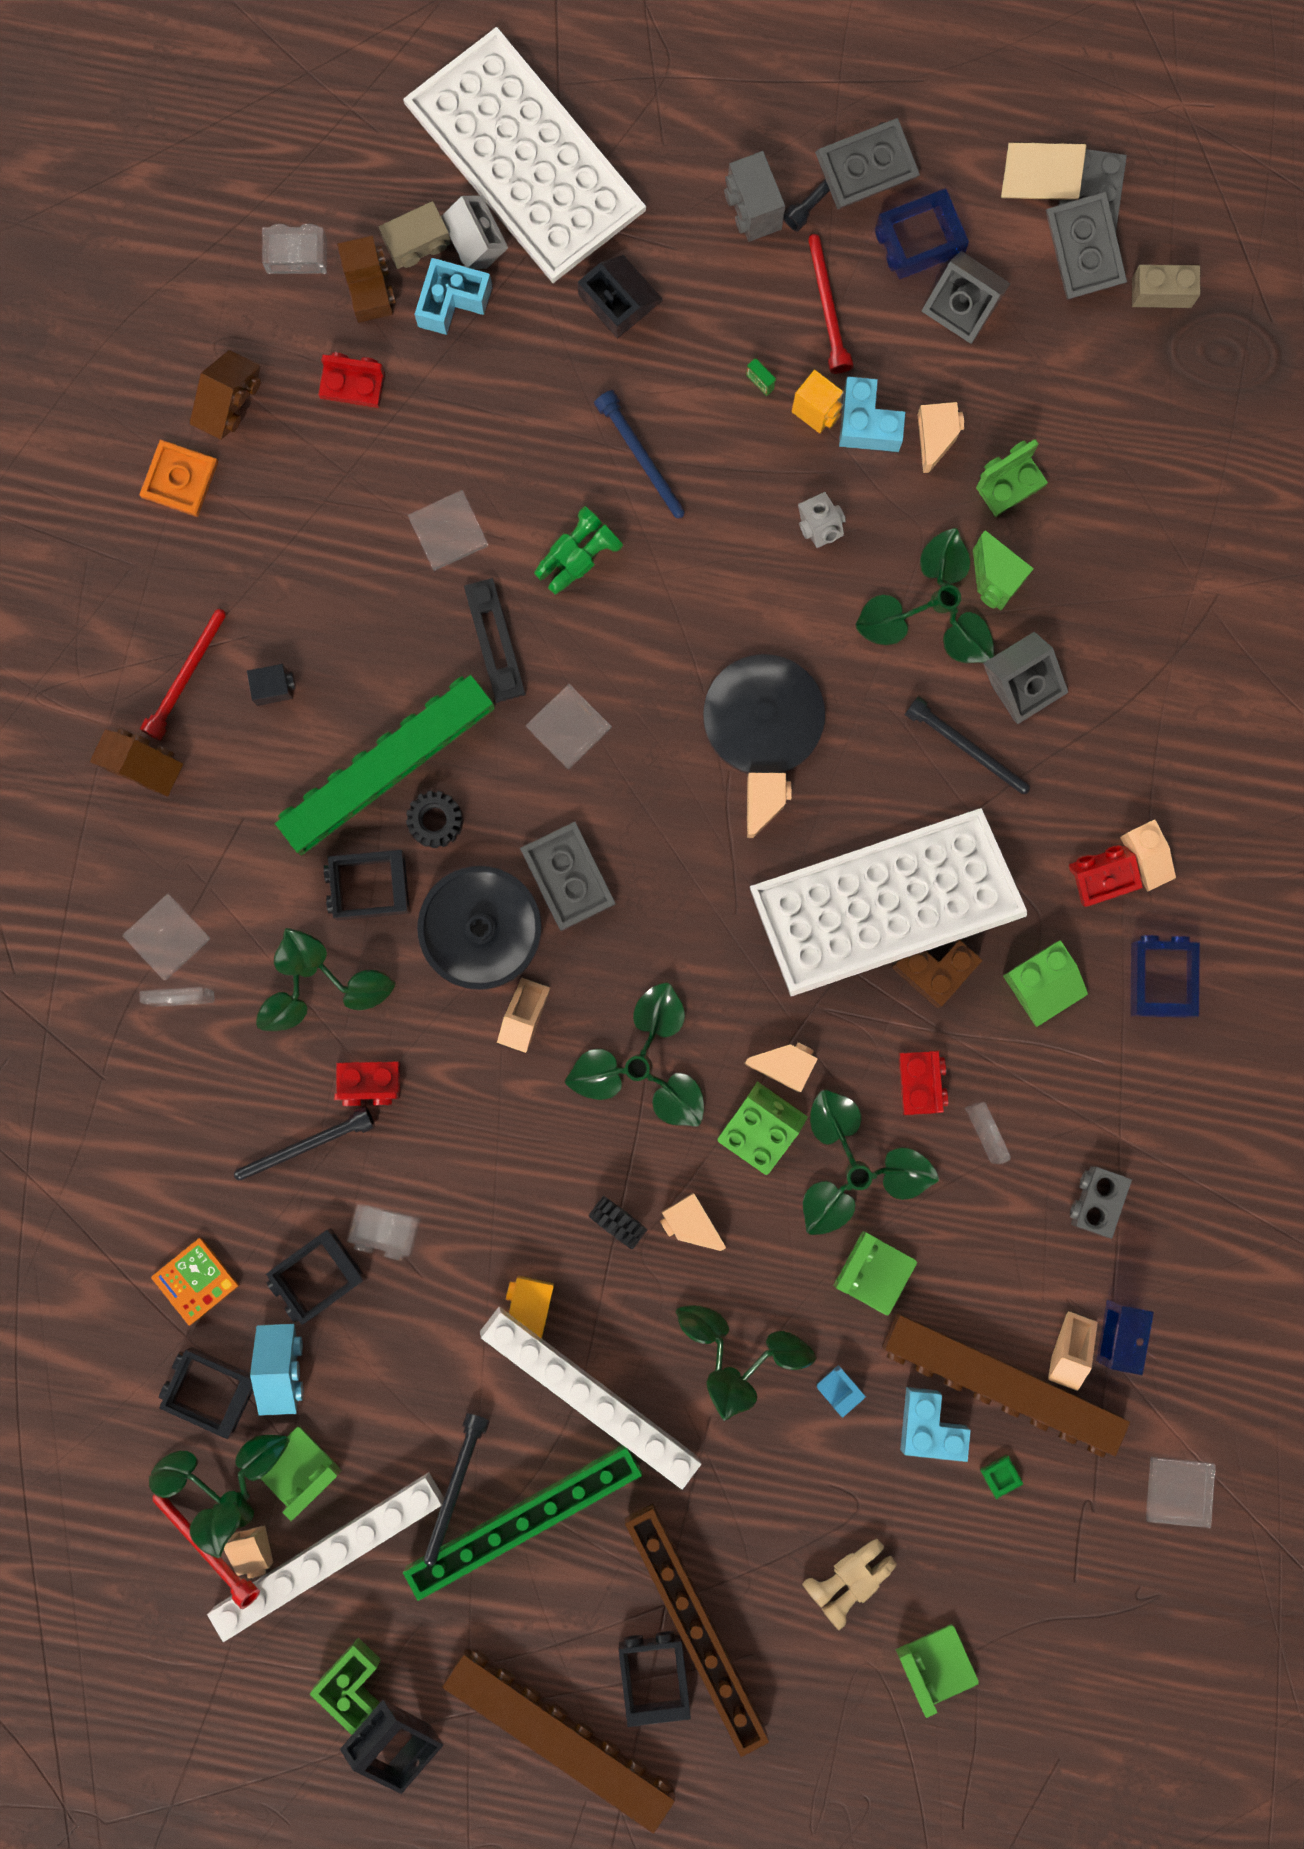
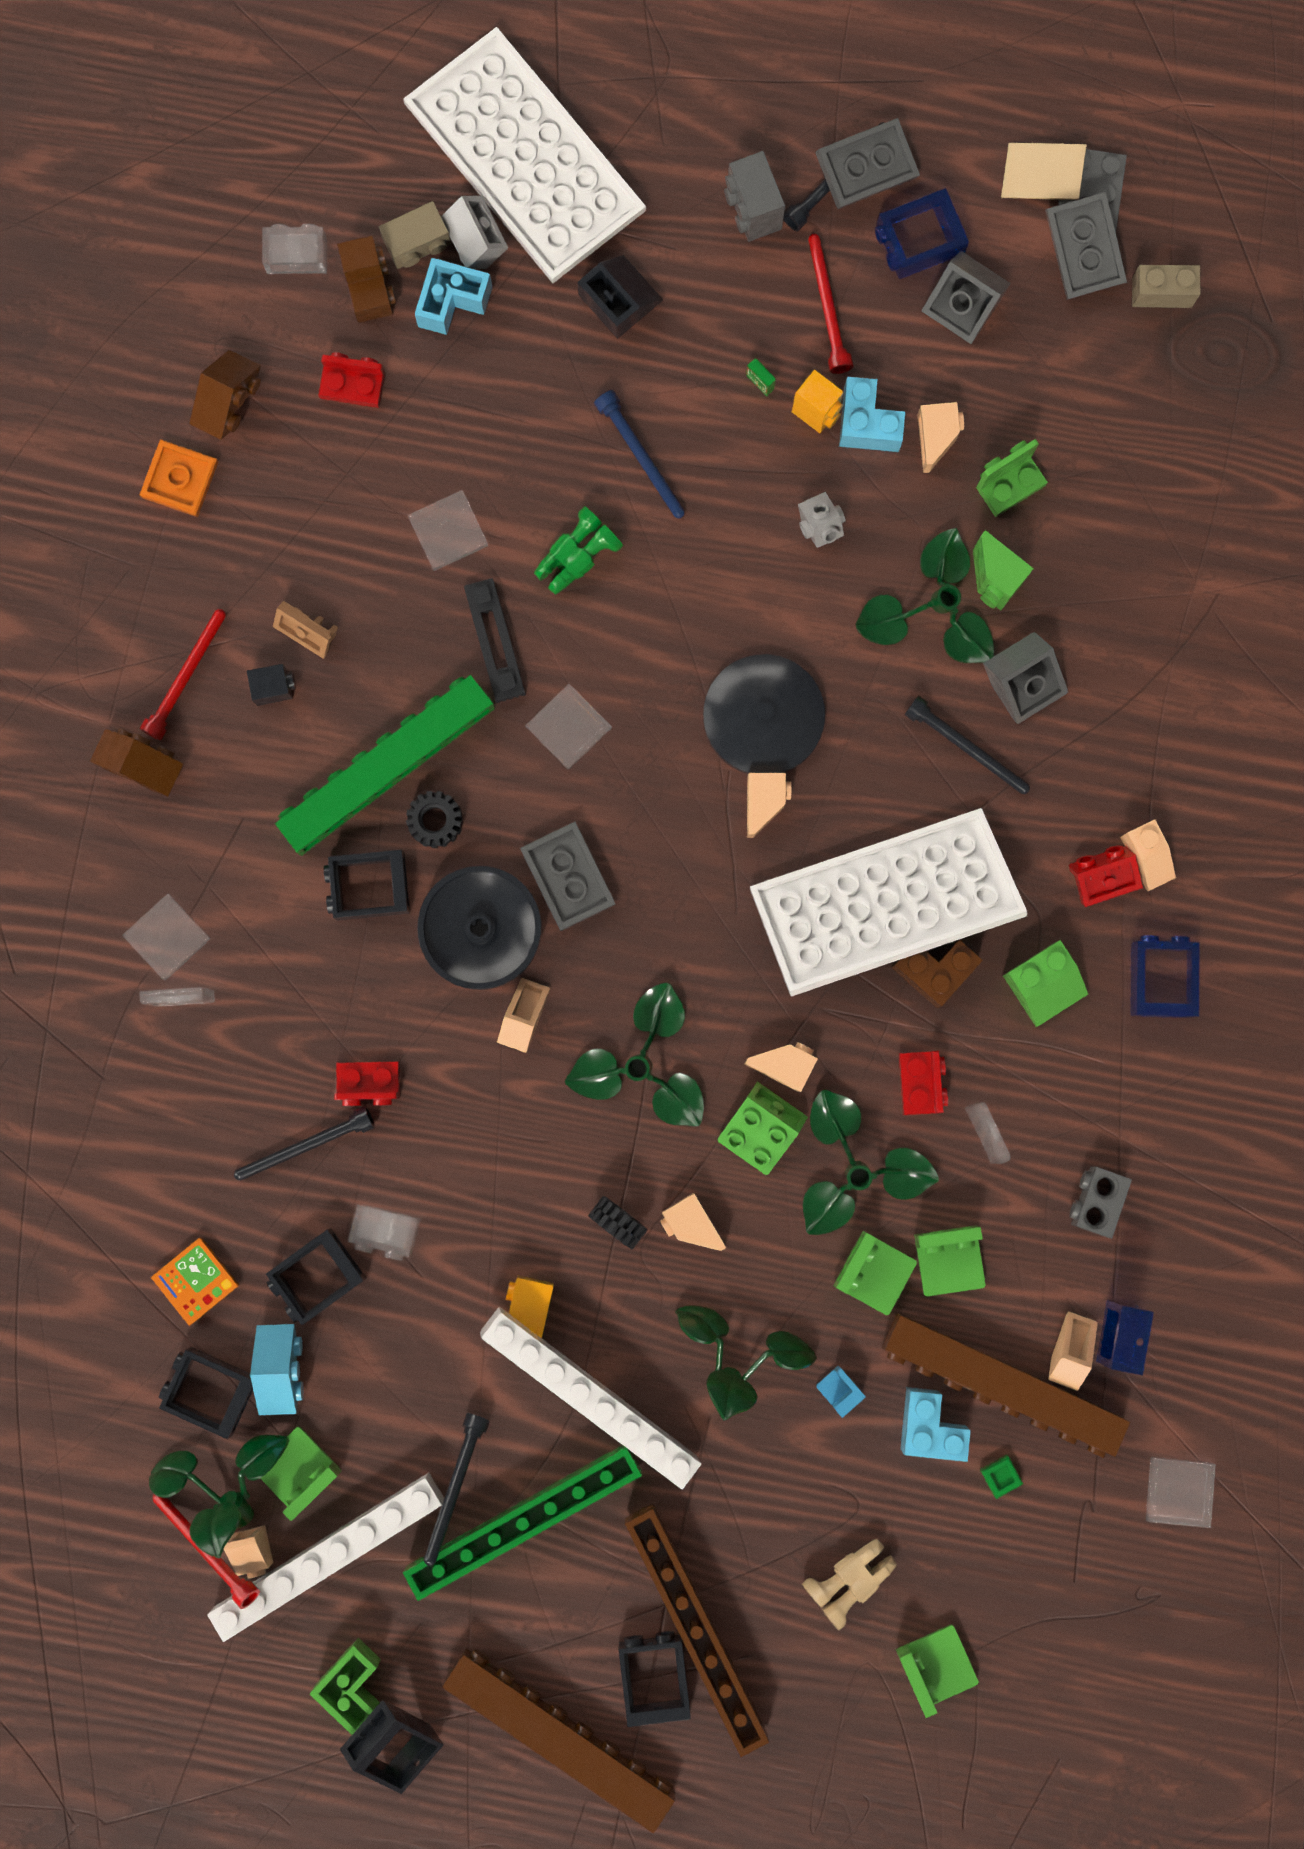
dark green plant [256,928,395,1031] -> none
none -> medium nougat plate [273,601,338,659]
none -> bright green bracket [914,1225,986,1296]

